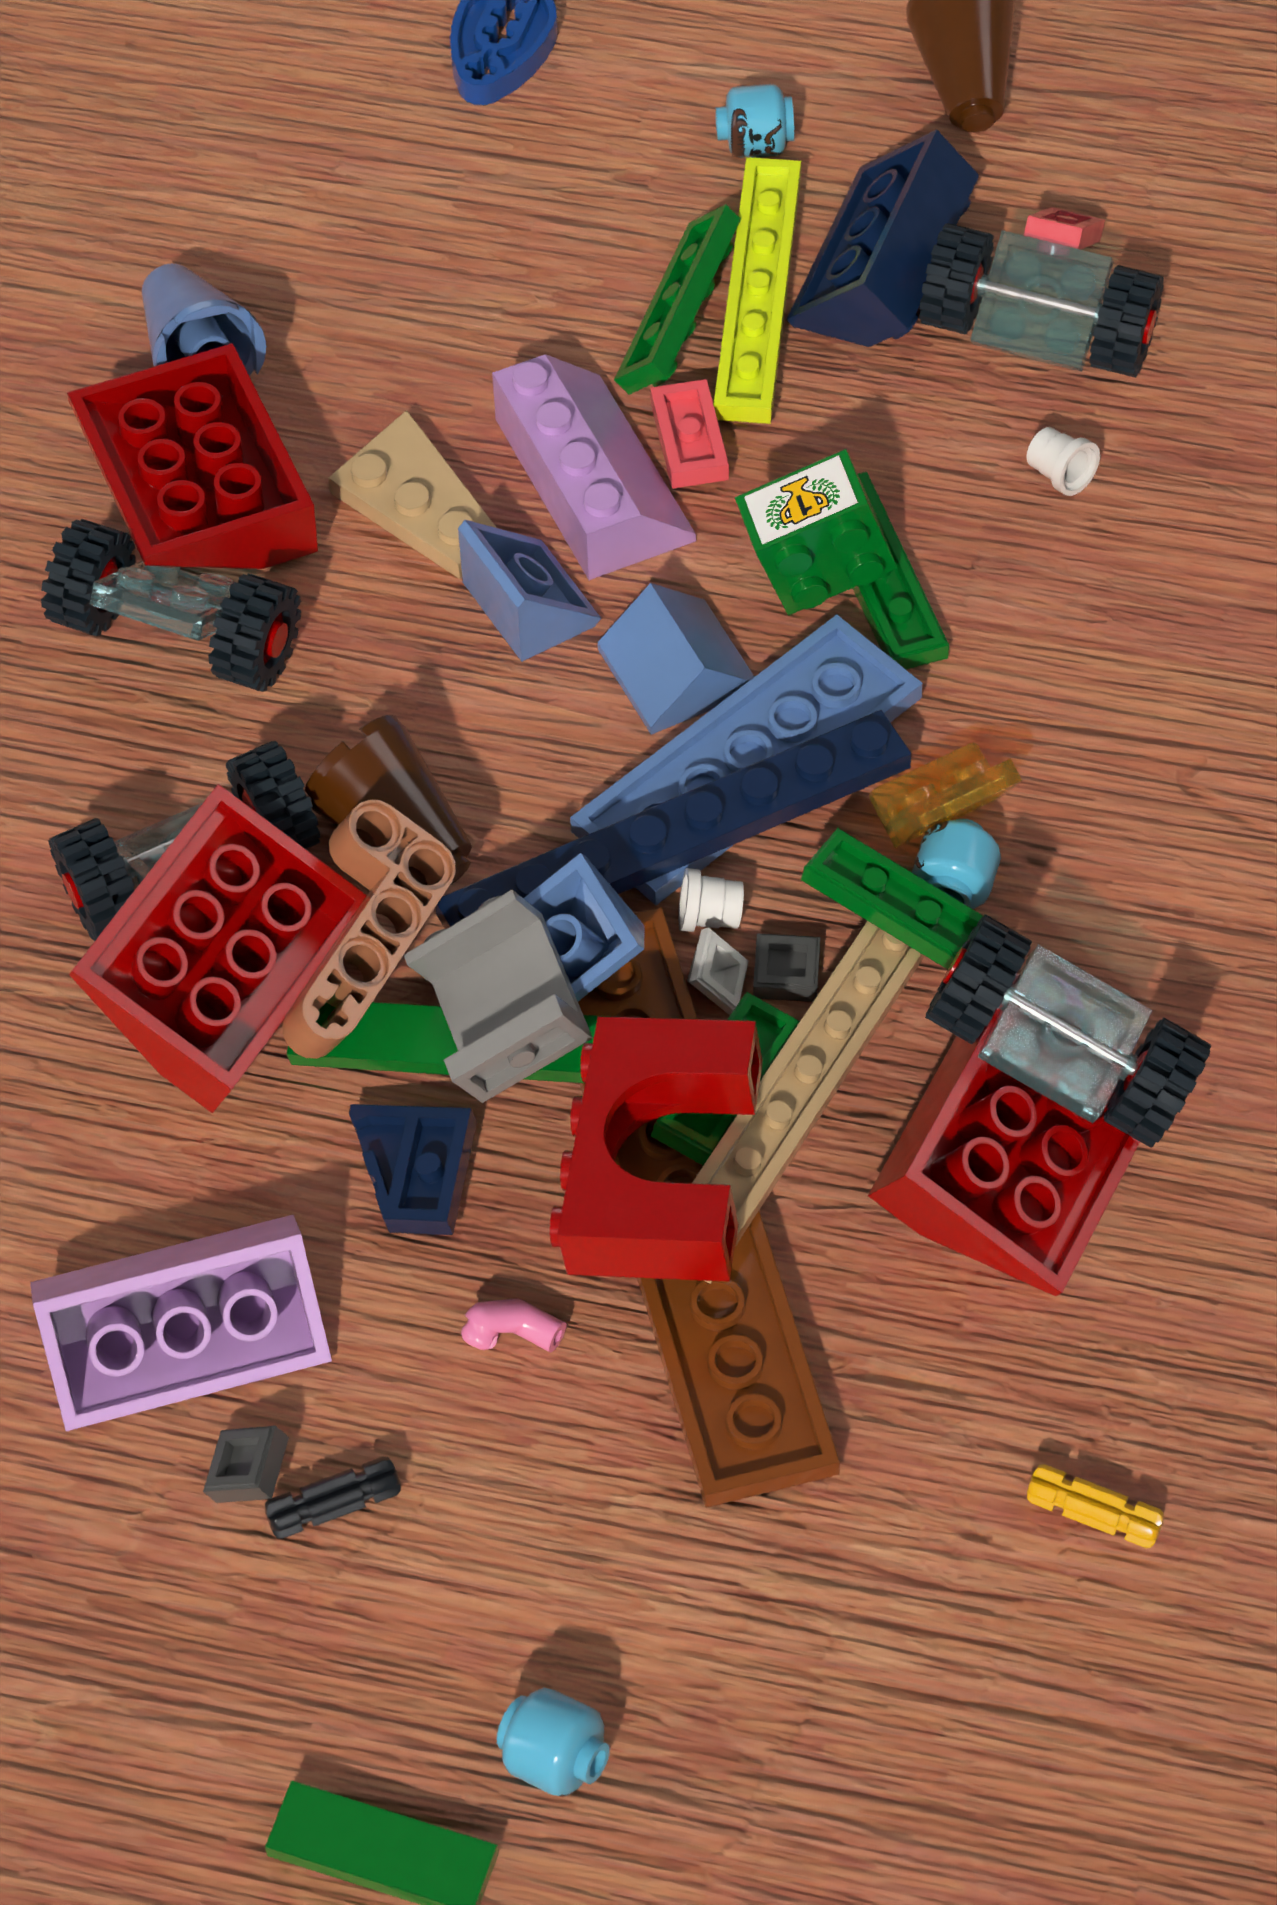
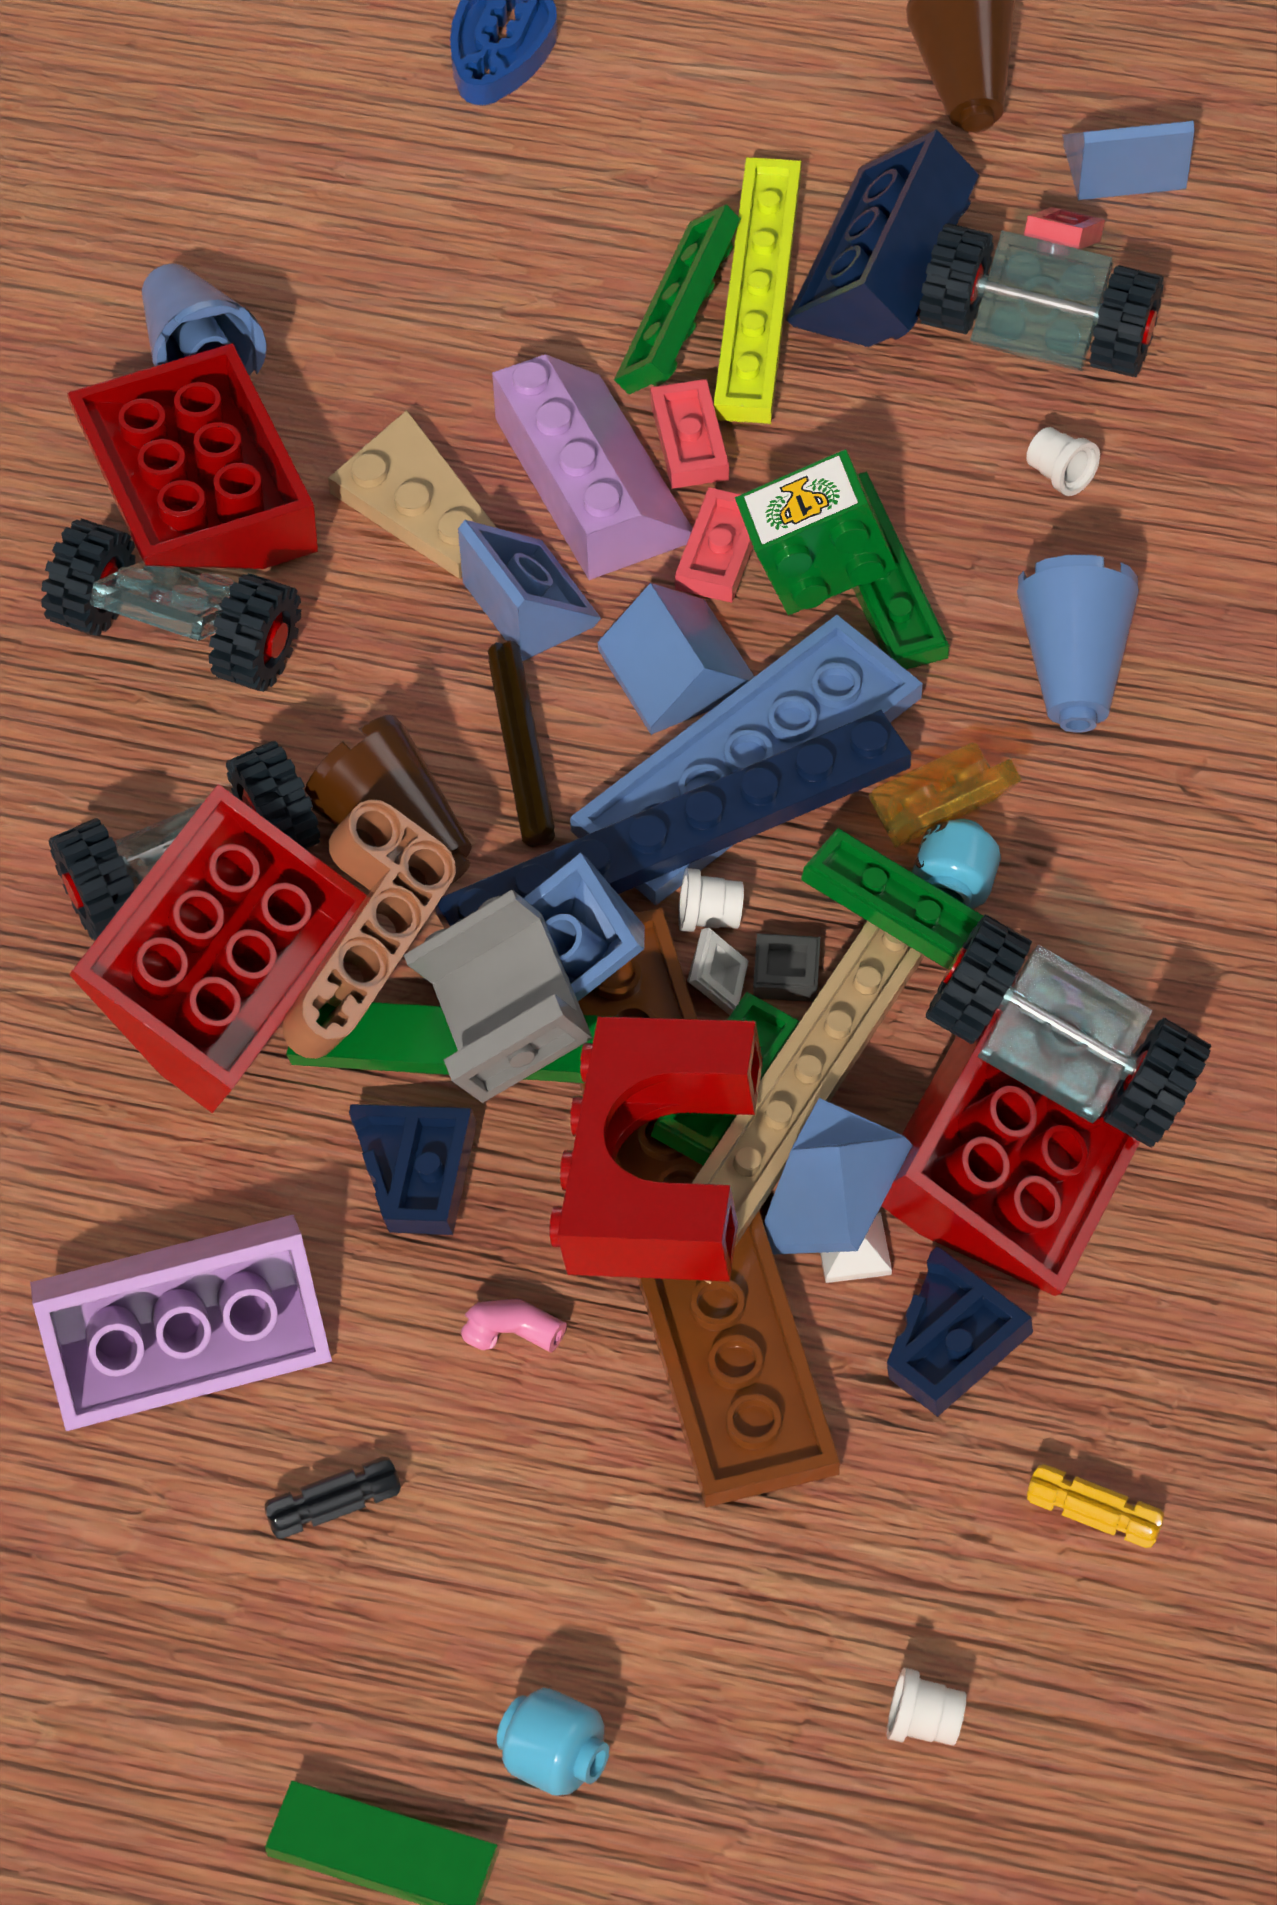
dark grey tile [203,1426,289,1503] -> none
medium azure head [715,84,794,159] -> none
none -> dark brown axle [488,640,555,847]
none -> coral plate [675,487,753,603]
none -> medium blue slope [763,1098,912,1255]
none -> white slope [820,1212,892,1283]
none -> dark blue wing [887,1246,1033,1417]
none -> white piece [887,1667,966,1746]
none -> medium blue cone [1017,555,1139,733]
none -> medium blue slope [1063,121,1194,200]

